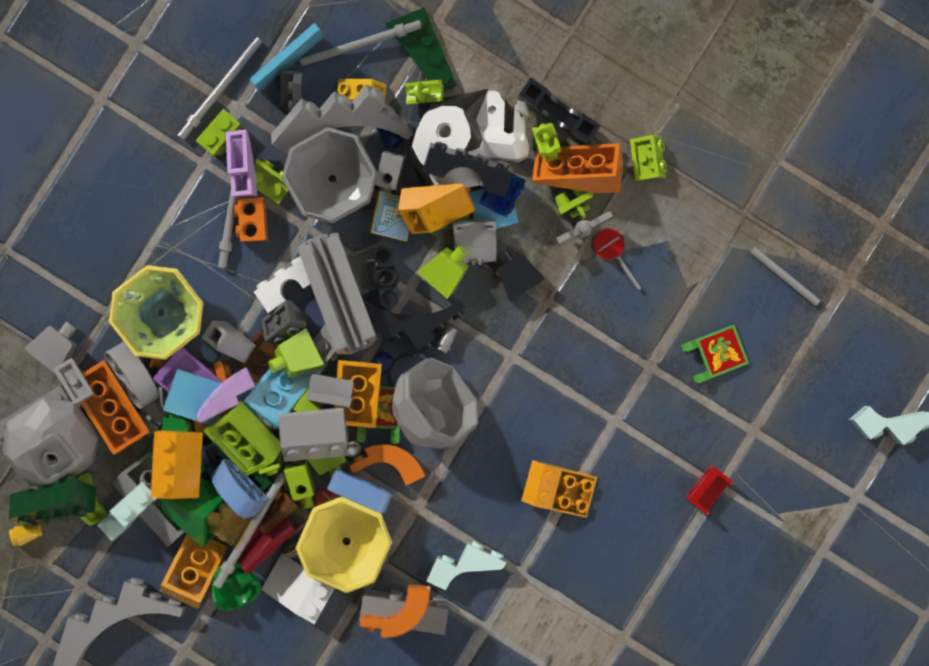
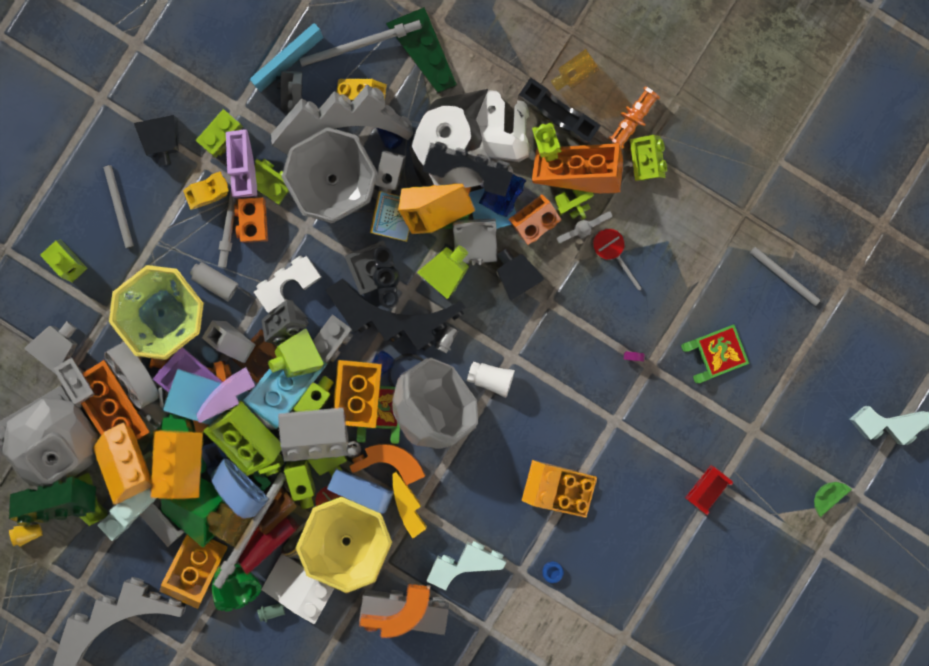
light grey bar [177,37,263,140] -> none
light grey piece [298,233,377,354] -> none
light grey panel [307,374,353,407] -> none
lime hips [405,80,444,105] -> none
none -> lime torso [41,239,88,283]
none -> light orange slope [93,423,152,505]
none -> light grey piece [103,165,134,248]
none -> black torso [134,115,179,167]
none -> yellow brick [183,171,229,210]
none -> light grey brick [190,262,239,301]
none -> sand green pin [257,603,285,623]
none -> yellow slope [392,470,427,539]
none -> white plant [467,362,515,398]
none -> orange brick [508,194,562,245]
none -> blue tile [542,561,564,583]
none -> clear yellow torso [551,49,600,91]
none -> orange piece [608,86,660,149]
none -> magenta tile [623,351,645,362]
none -> bright green plate [814,482,852,517]

